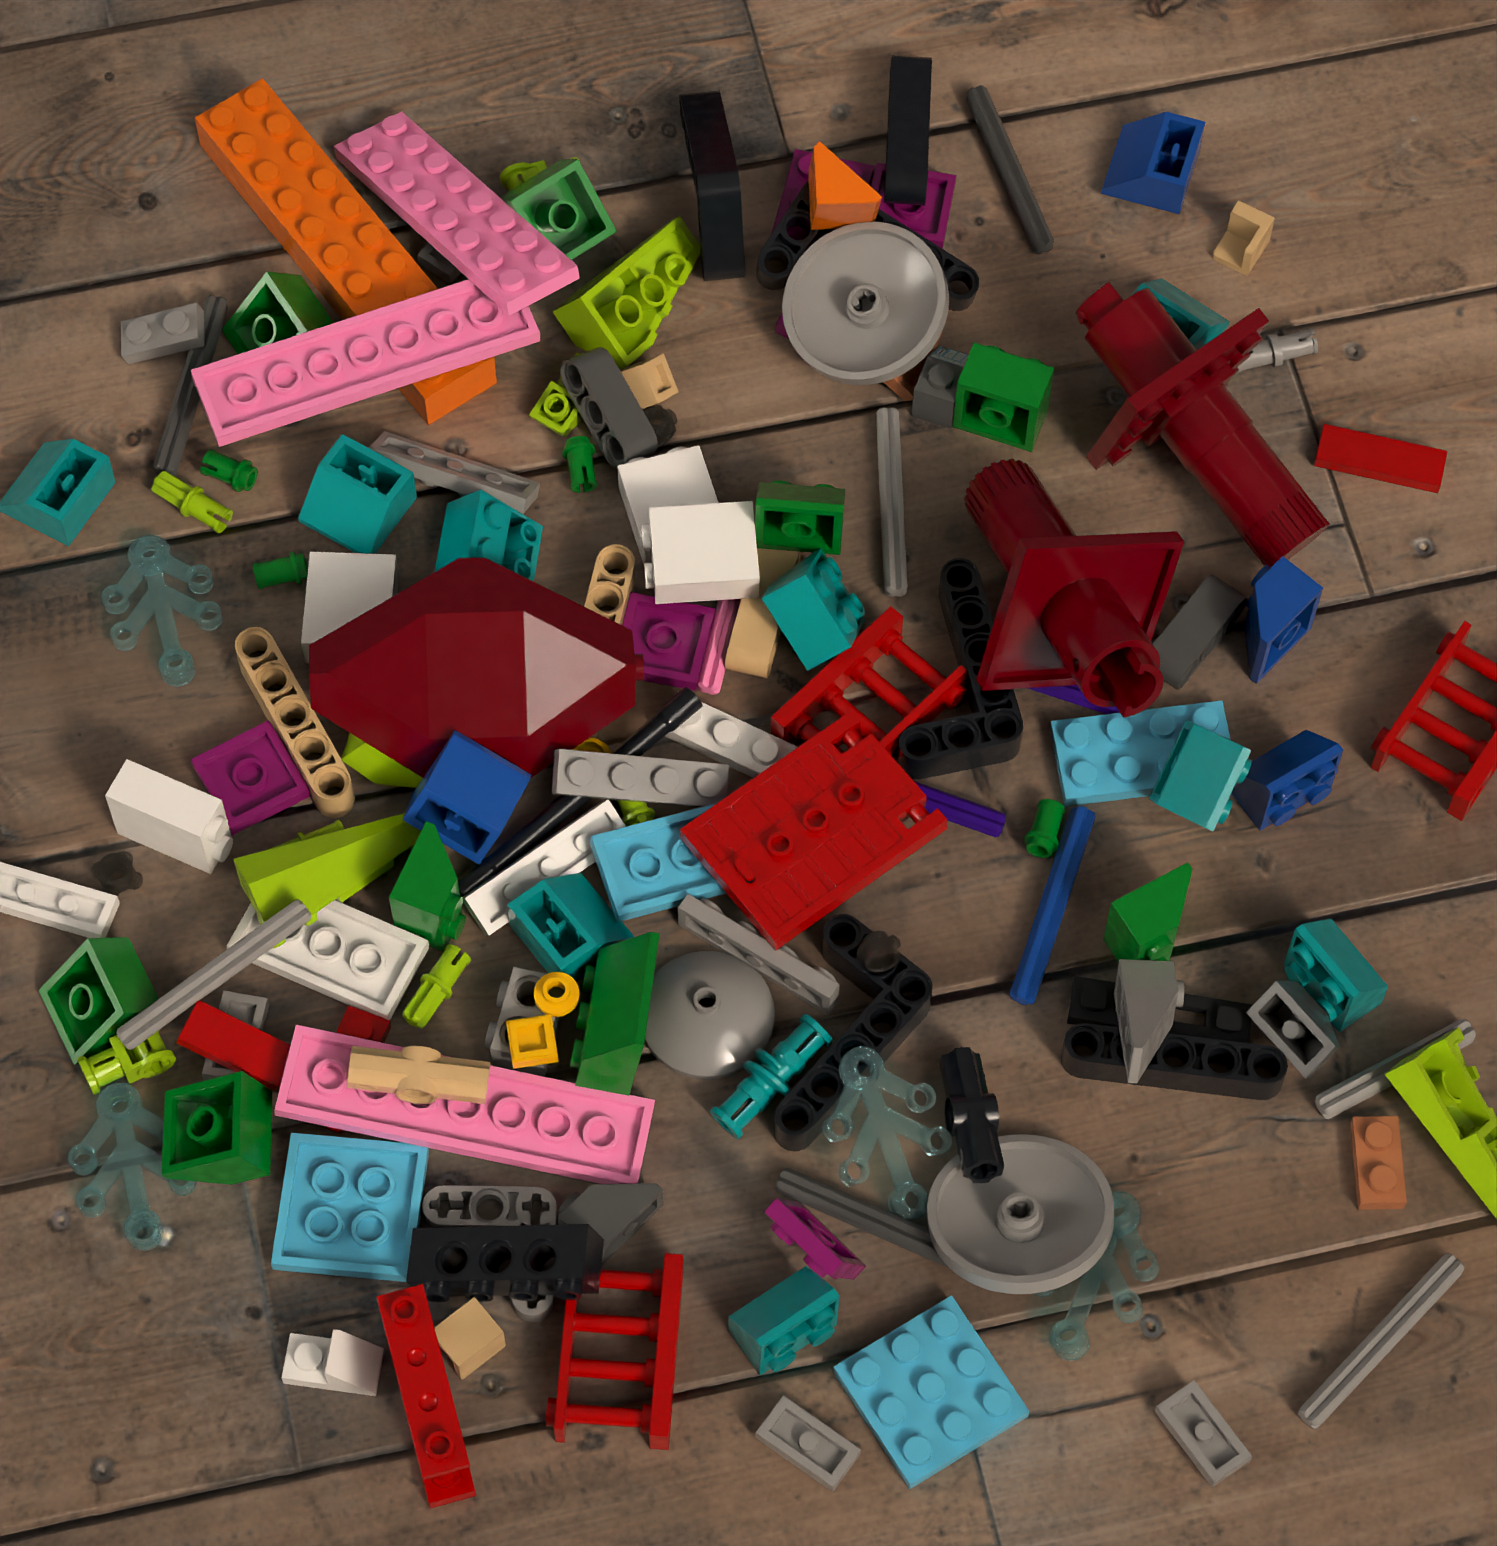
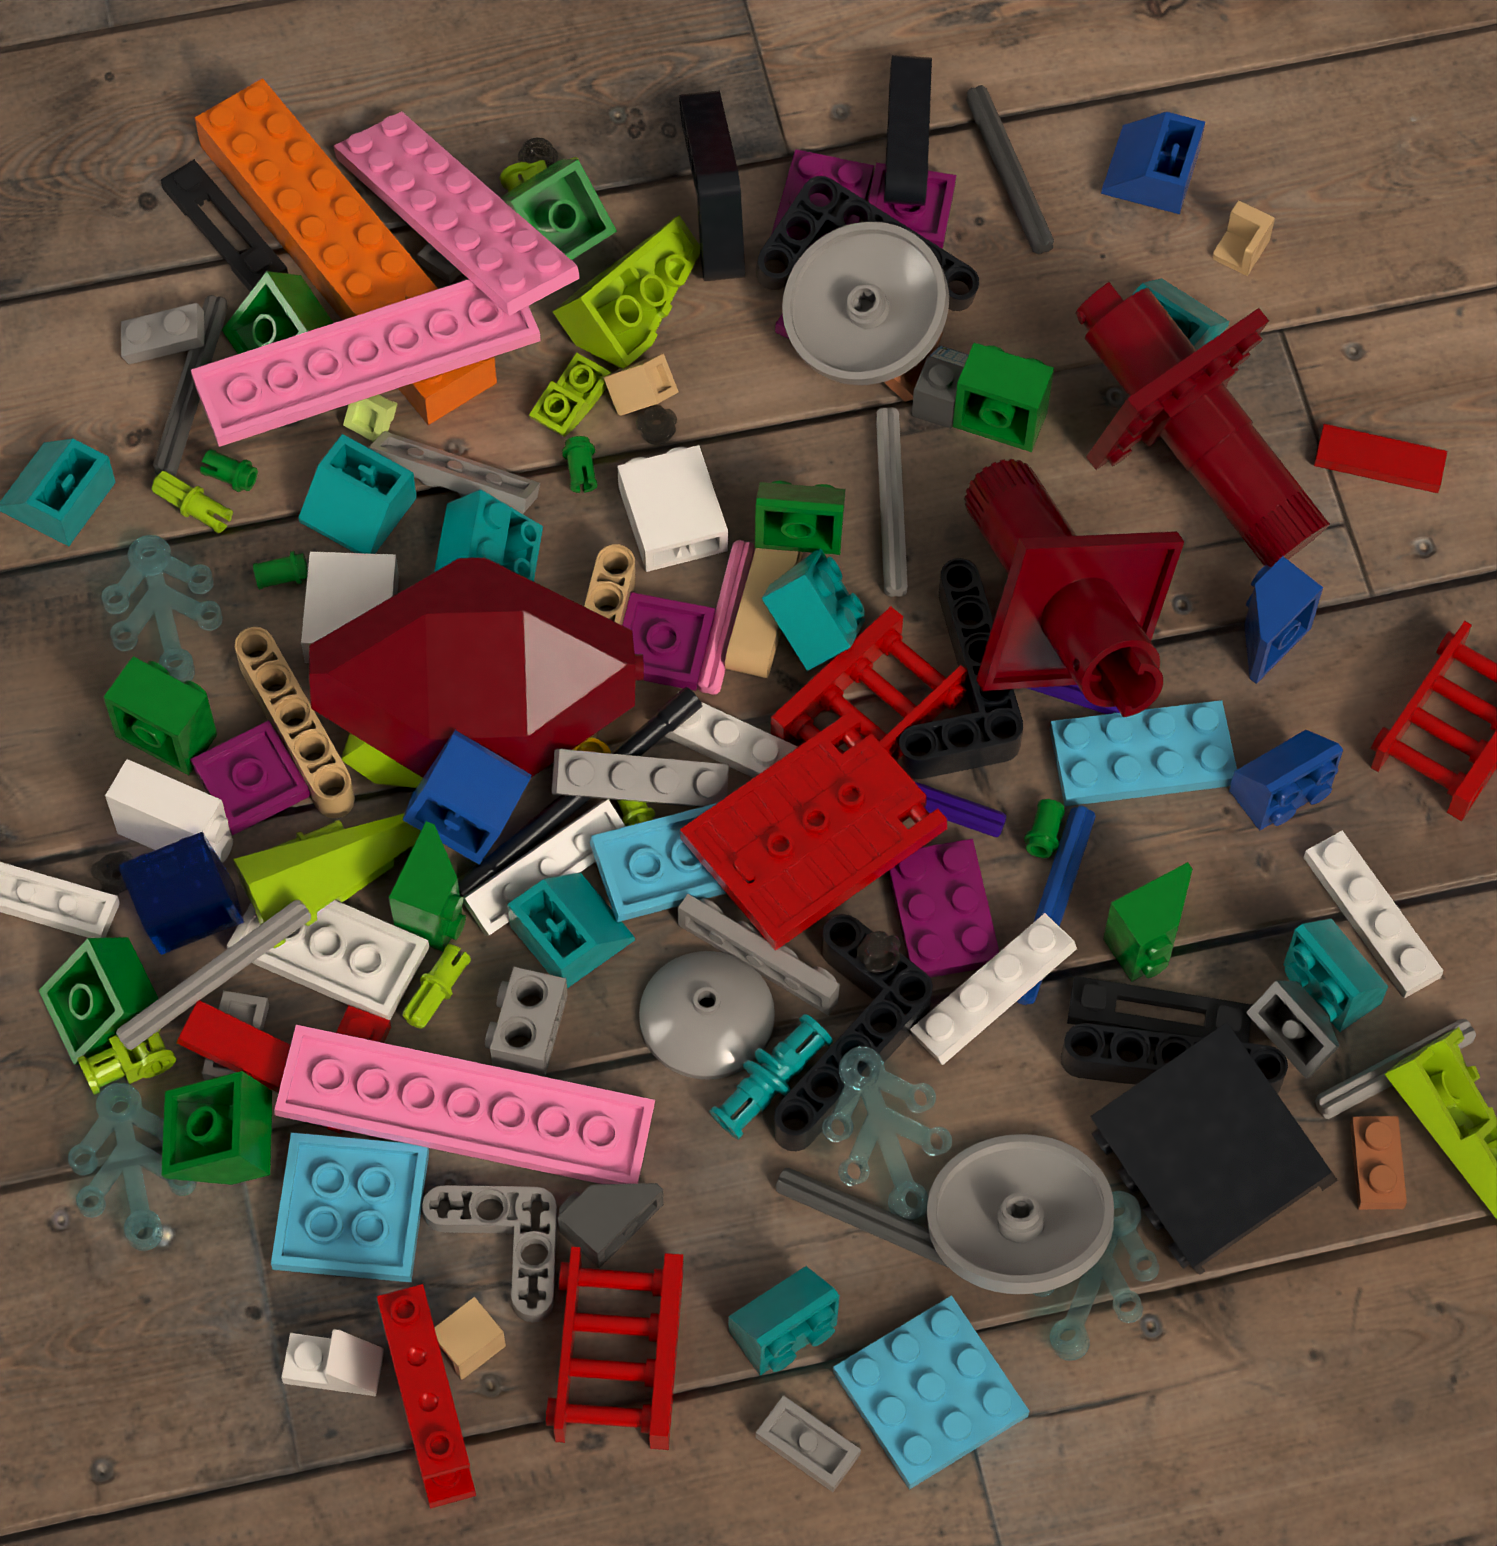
tan piece [347,1046,490,1104] -> none
black brick [406,1224,604,1303] -> none
yellow tile [506,1014,558,1069] -> none
yellow plate [534,972,580,1017] -> none
dark grey beam [560,347,658,468] -> none
green slope [570,932,660,1096] -> none
white brick [641,501,760,604] -> none
magenta plate [764,1198,866,1280] -> none
orange slope [808,141,882,230] -> none
black piece [940,1047,1004,1183] -> none
light grey slope [1114,959,1184,1083] -> none
teal slope [1149,720,1252,831] -> none
dark grey beam [1153,574,1248,690] -> none
light grey plate [1155,1380,1252,1488] -> none
light grey pin [1237,327,1318,373] -> none
light grey axle [1298,1253,1465,1429] -> none
none -> green brick [104,656,217,776]
none -> clear blue slope [119,831,244,955]
none -> black container [161,159,288,292]
none -> yellowish green tile [343,394,398,442]
none -> clear smoke plate [518,137,558,168]
none -> magenta plate [888,839,999,978]
none -> white plate [910,913,1077,1065]
none -> black panel [1090,1022,1338,1275]
none -> white plate [1303,830,1443,998]

